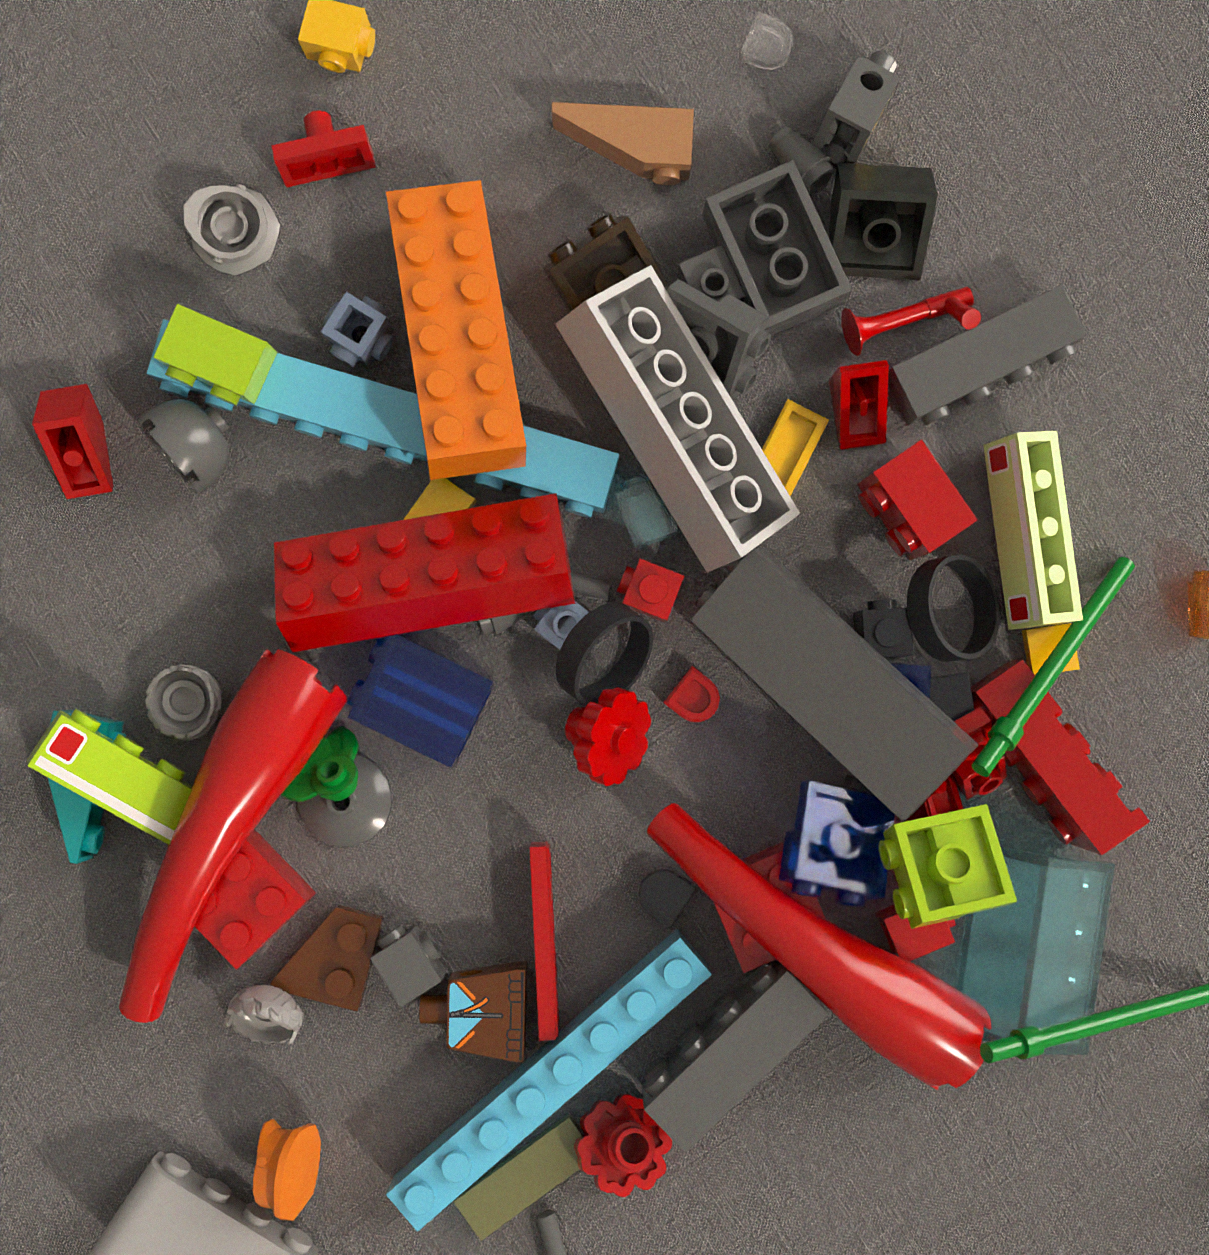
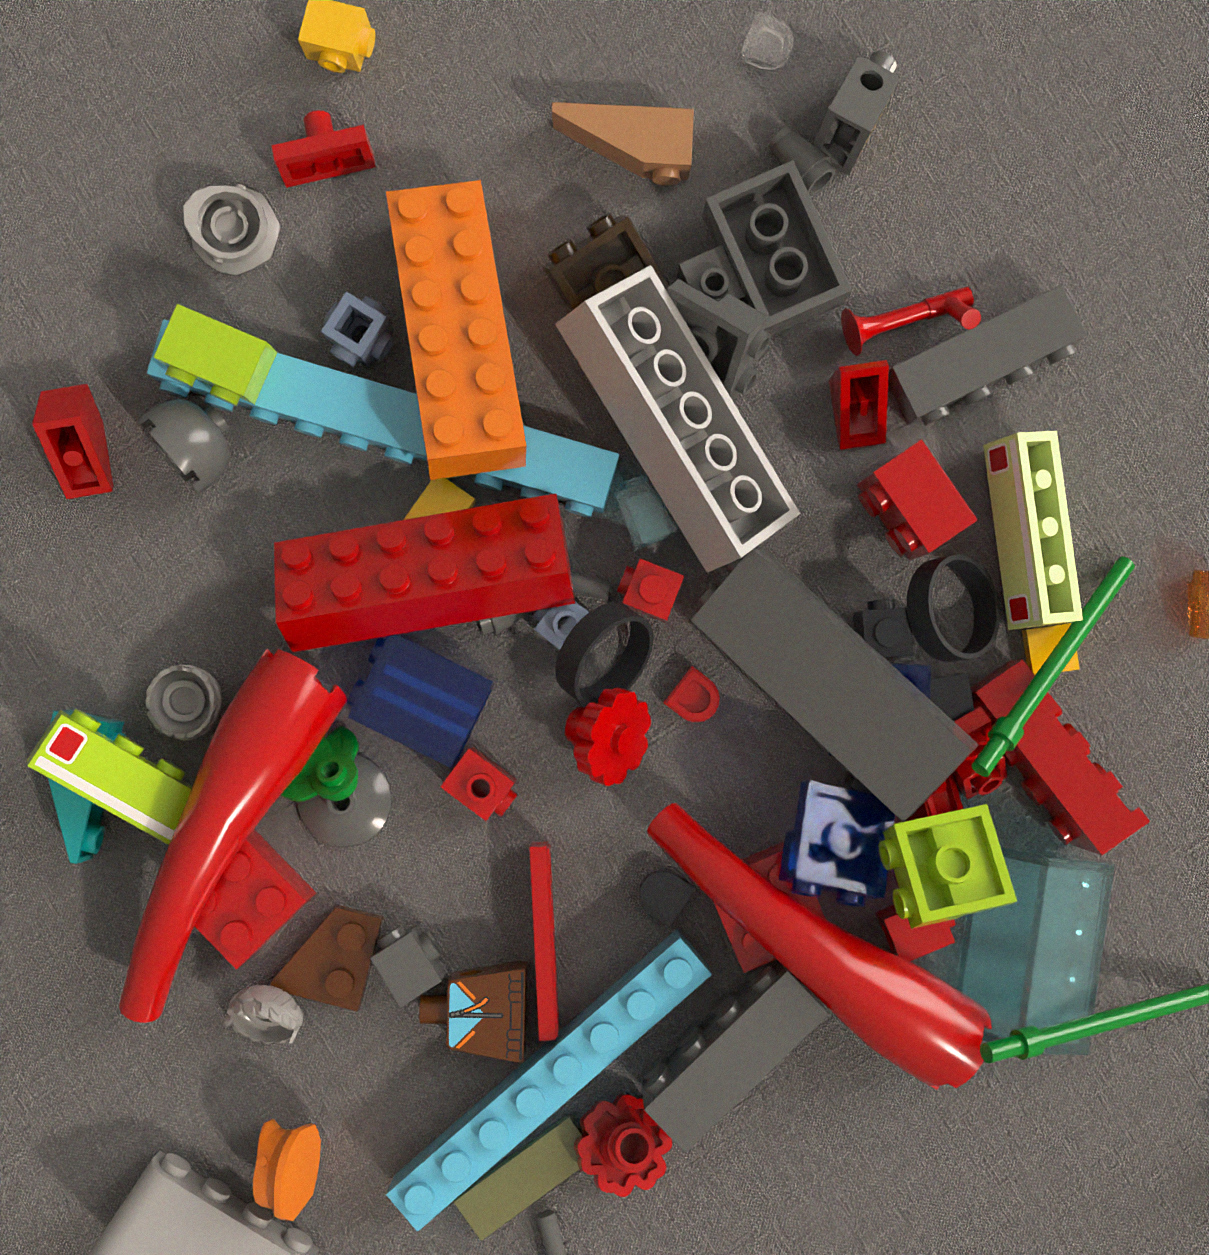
yellow tile [762,399,829,496] -> none
pearl dark grey slope [829,163,938,280] -> none
none -> red brick [440,746,518,821]

